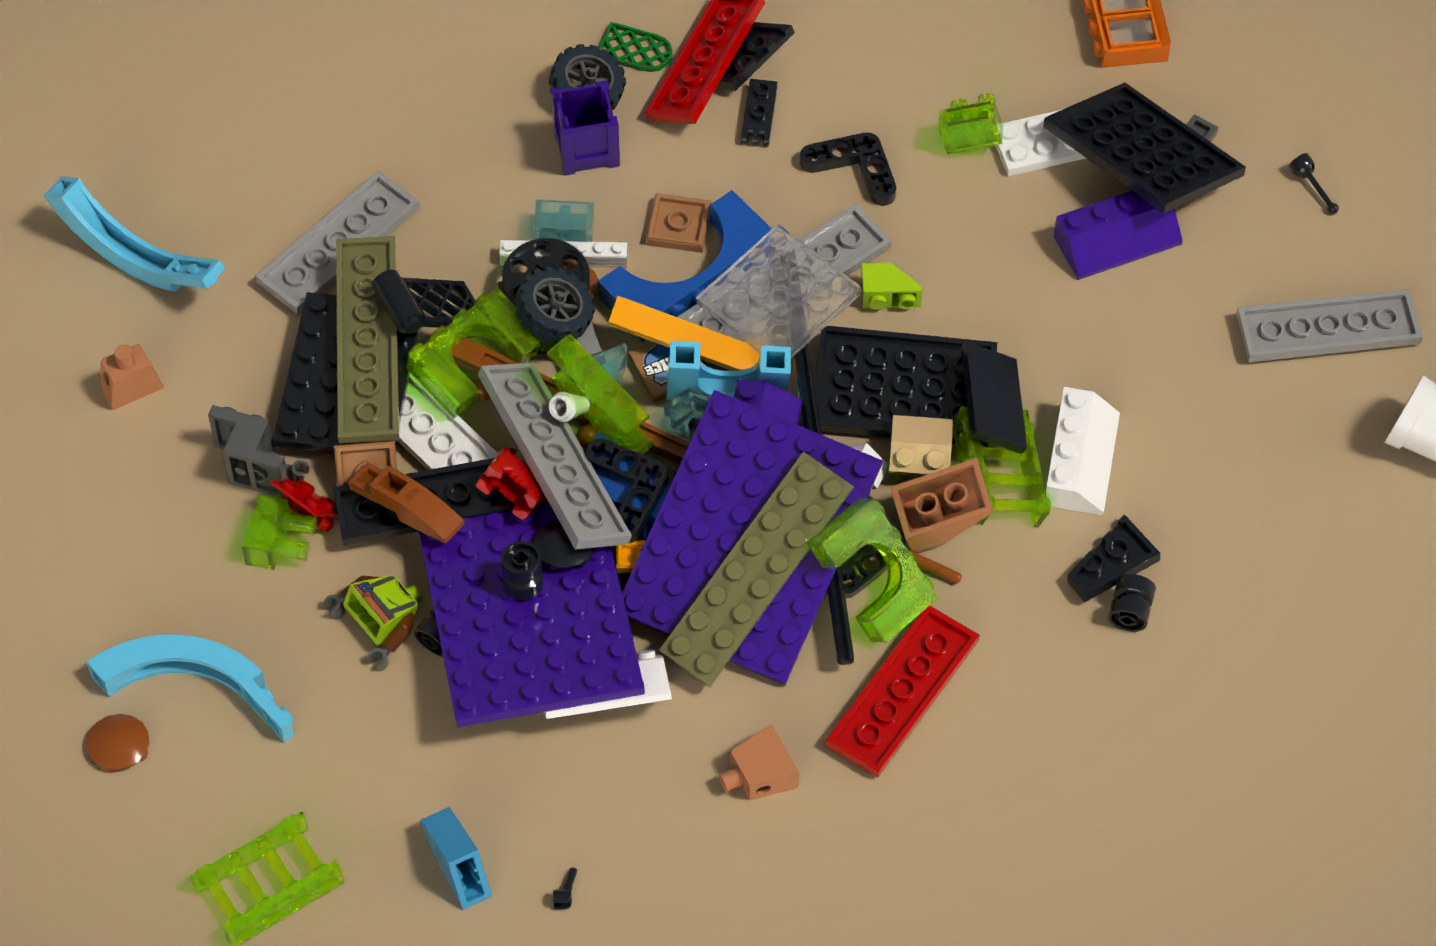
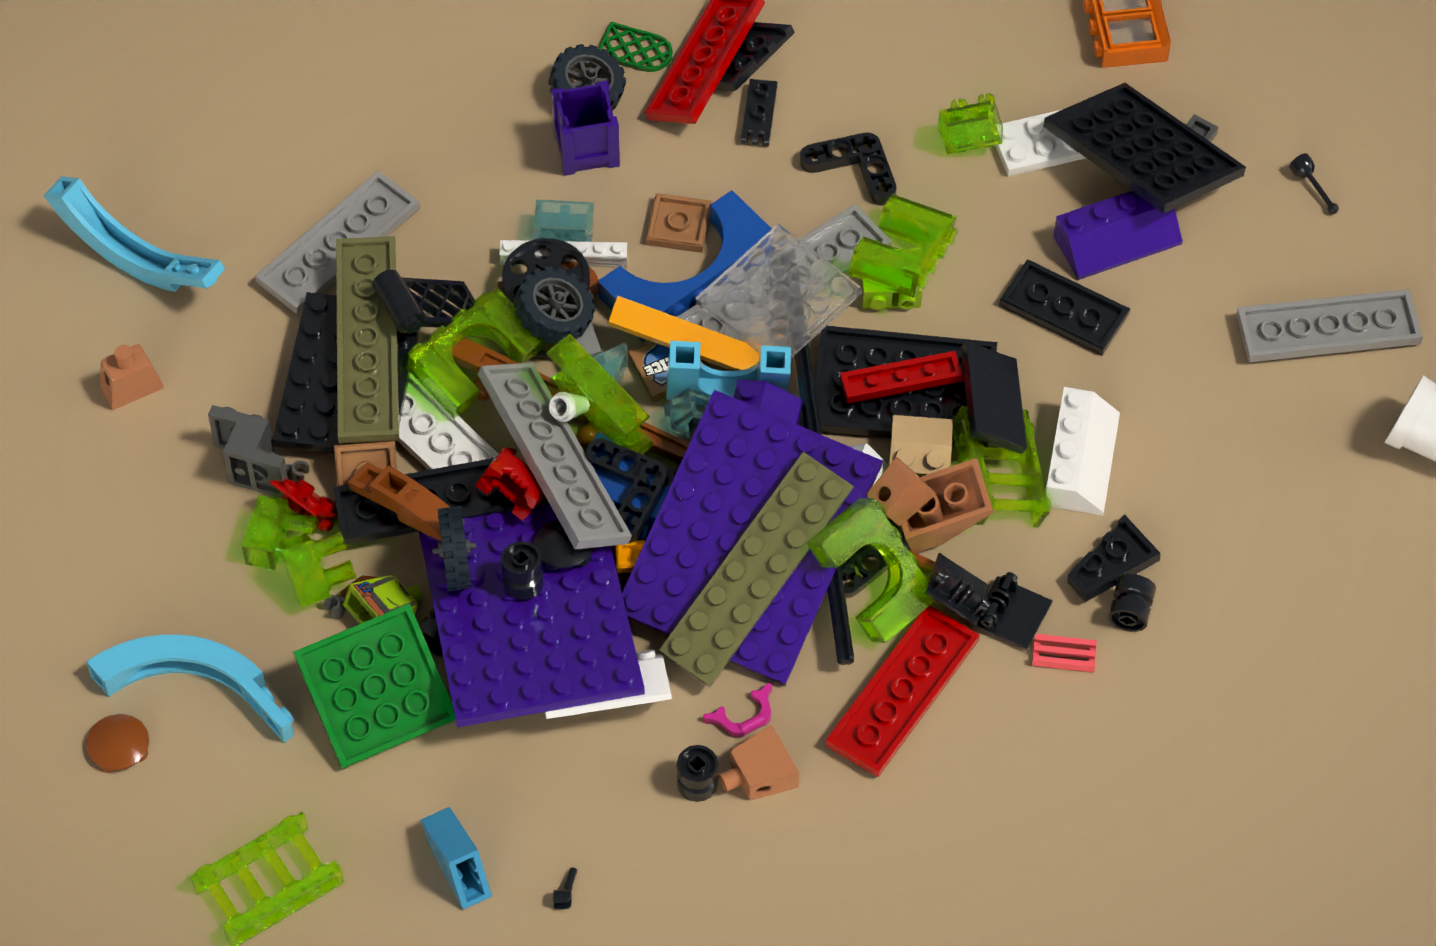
none -> clear neon green brick [277,532,356,607]
none -> green plate [292,603,455,769]
none -> black wheel [432,506,477,591]
none -> black wheel [677,745,718,802]
none -> dark pink helmet [703,683,772,738]
none -> red plate [840,351,963,404]
none -> clear neon green arch [848,194,958,298]
none -> nougat torso [864,457,936,530]
none -> black hinge [925,553,991,626]
none -> black hinge [971,572,1053,650]
none -> black tile [999,259,1130,356]
none -> coral tile [1032,634,1097,672]

